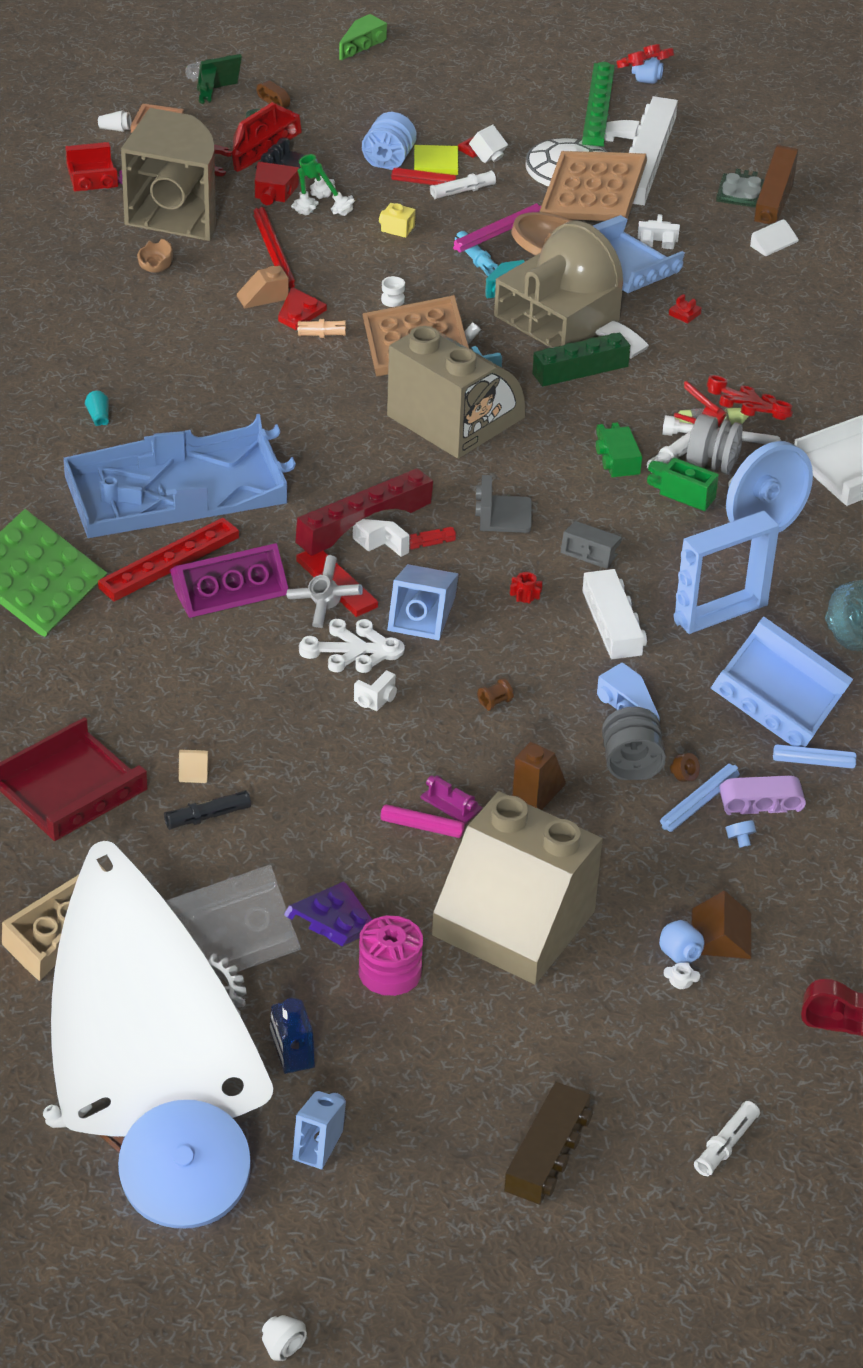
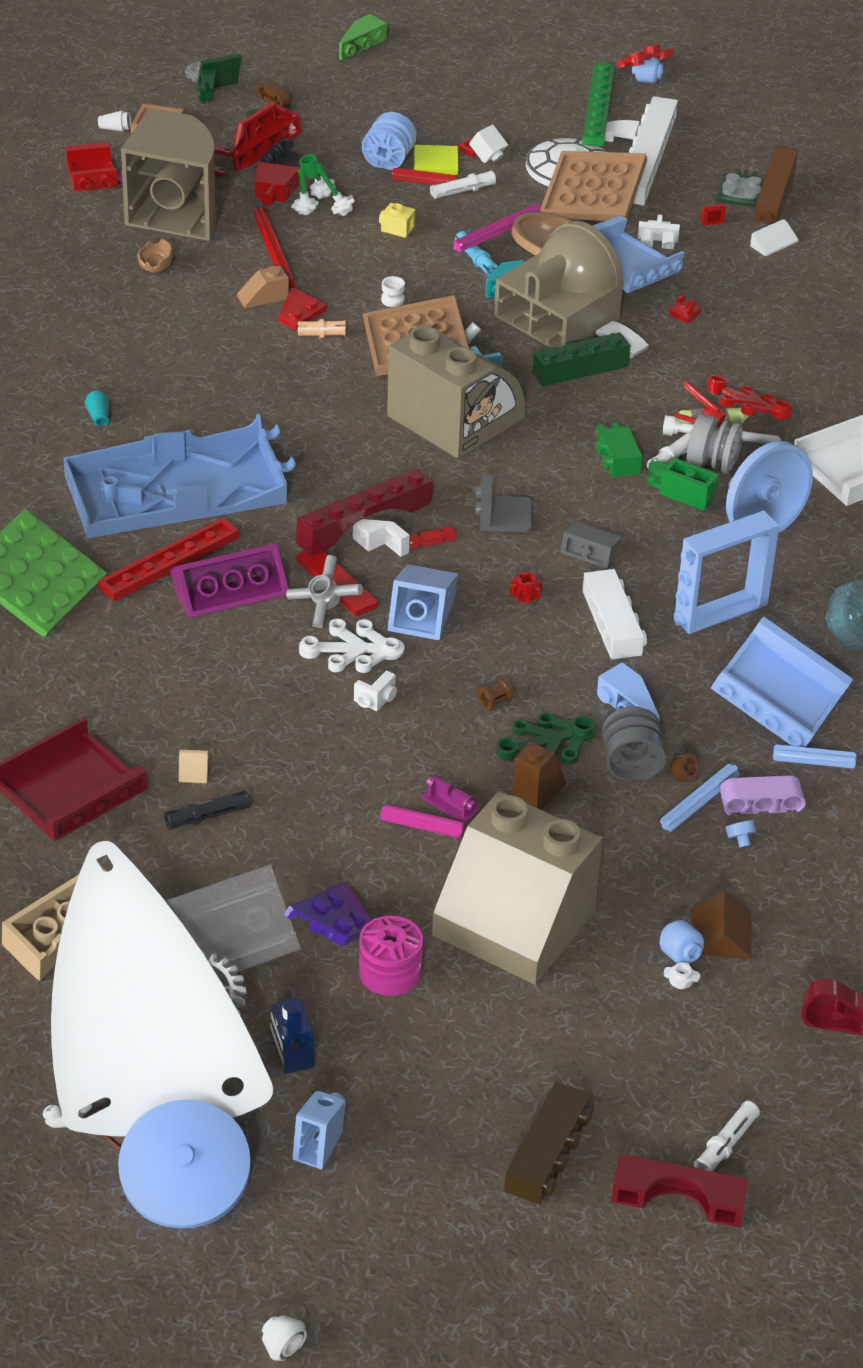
none -> dark green plant [496,712,597,764]
none -> dark red arch [611,1154,749,1228]
none -> red slope [699,204,726,226]

